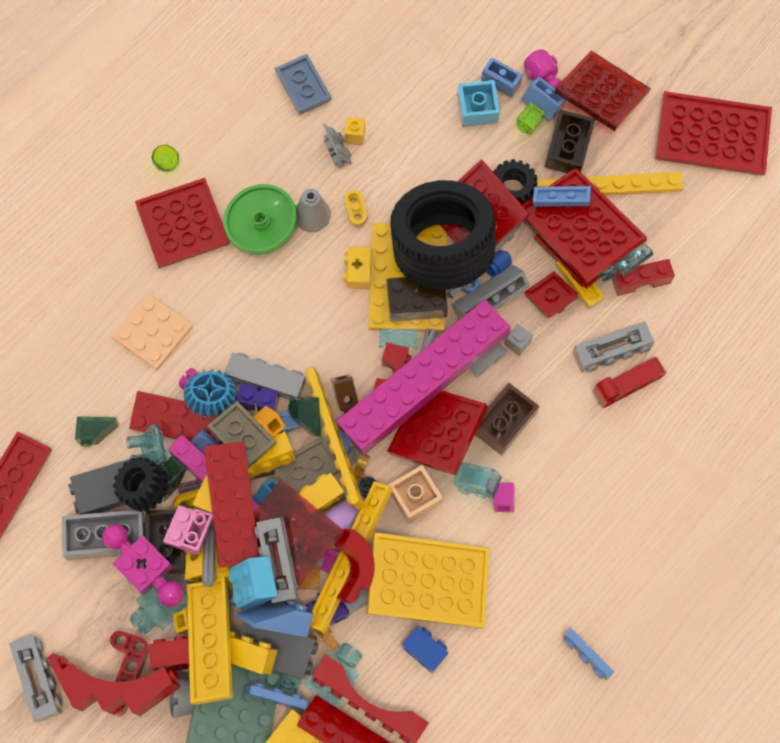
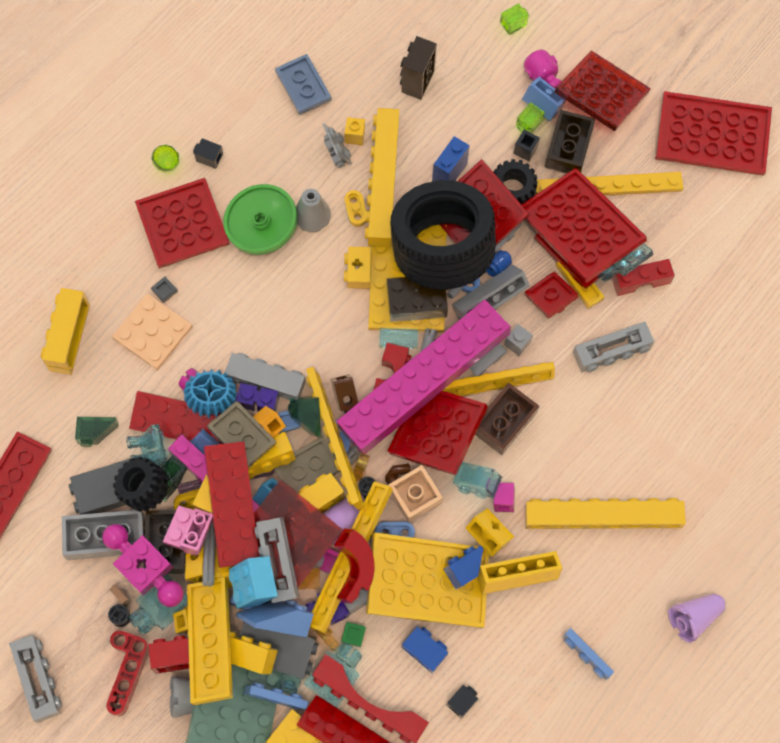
red arch [47,653,181,716] -> none
medium azure brick [457,80,500,126] -> none
medium blue brick [481,57,523,97] -> none
medium blue plate [533,186,591,207] -> none
red beam [593,357,667,408] -> none
none -> yellow piece [41,287,90,375]
none -> black wheel [108,604,131,627]
none -> medium nougat tile [109,585,130,607]
none -> dark grey tile [151,277,178,303]
none -> black brick [193,138,223,169]
none -> green plate [341,622,366,647]
none -> yellow brick [365,108,399,247]
none -> medium blue plate [375,522,415,538]
none -> reddish brown arm [385,463,411,485]
none -> dark brown brick [400,36,437,100]
none -> blue brick [432,136,470,181]
none -> yellow plate [442,362,555,396]
none -> blue slope [443,546,483,589]
none -> black brick [446,685,479,719]
none -> yellow brick [465,508,515,557]
none -> yellow brick [477,551,563,594]
none -> clear neon green brick [500,3,529,35]
none -> black brick [513,130,540,162]
none -> yellow brick [525,498,686,529]
none -> lavender cone [668,593,725,643]

